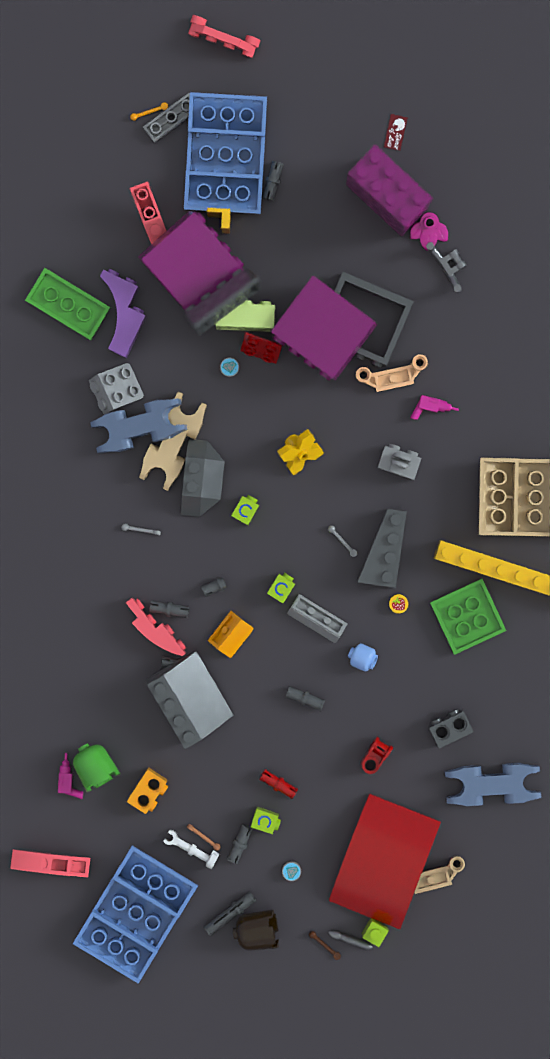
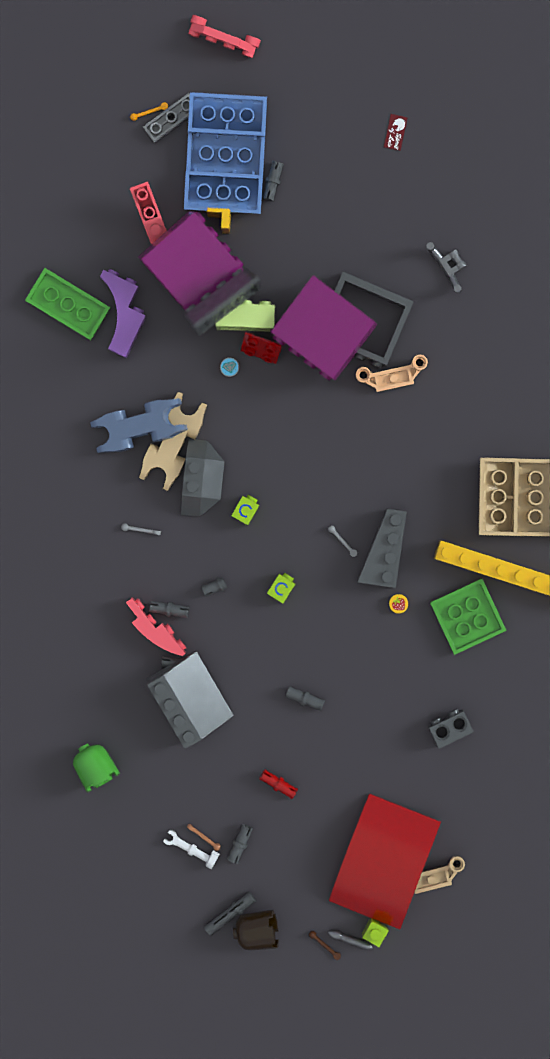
coral slope [10,849,90,877] -> none
dark pink piece [58,753,83,800] -> none
medium blue slope [73,845,198,983] -> none
light grey bracket [88,363,144,415] -> none
light orange brick [127,768,168,814] -> none
light orange panel [207,611,254,658] -> none
lime brick [251,807,281,834] -> none
yellow plant [277,429,324,475] -> none
tile [282,861,301,881] -> none
light grey slope [287,594,347,643] -> none
magenta brick [346,145,433,237] -> none
light blue head [348,643,378,672] -> none
red piece [361,736,393,774] -> none
light grey brick [377,444,422,480] -> none
dark pink plate [410,212,448,251] -> none
dark pink piece [410,395,459,420] -> none
sand blue piece [444,763,541,806] -> none

